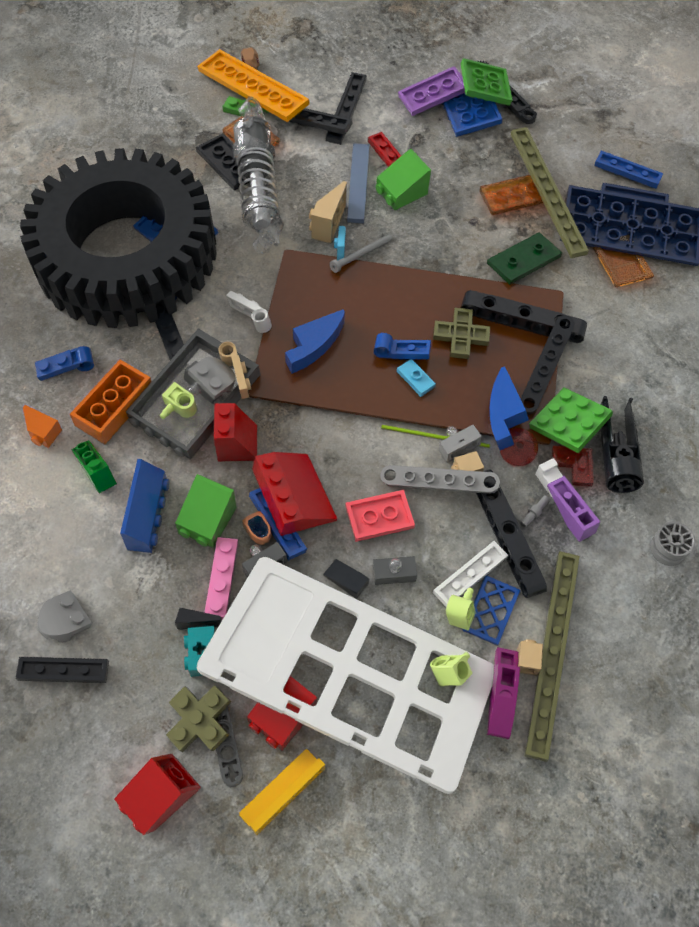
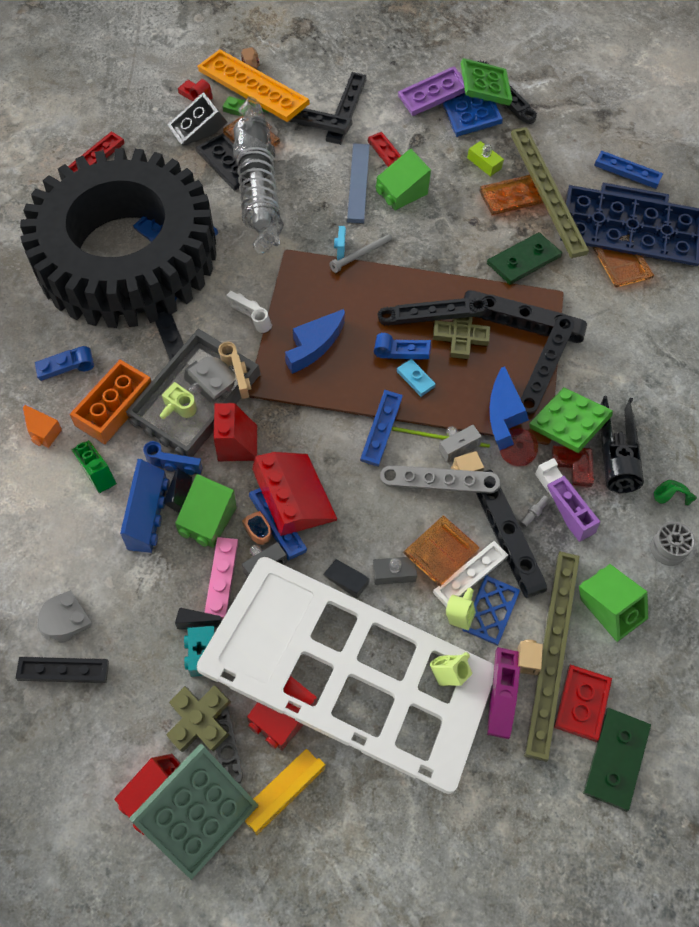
tan slope [309,181,347,243] -> none
coral plate [345,490,415,542] -> none
none -> red plate [68,131,125,172]
none -> sand green plate [129,743,259,880]
none -> blue plate [143,441,203,475]
none -> black slope [163,468,193,513]
none -> dark grey slope [167,92,228,146]
none -> red plate [178,79,213,101]
none -> blue plate [360,390,403,467]
none -> black plate [377,297,488,325]
none -> clear orange piece [403,515,480,587]
none -> lime piece [467,141,504,177]
none -> red tile [554,664,612,742]
none -> bright green slope [579,564,648,642]
none -> dark green plate [583,707,651,812]
none -> green piece [653,480,697,506]

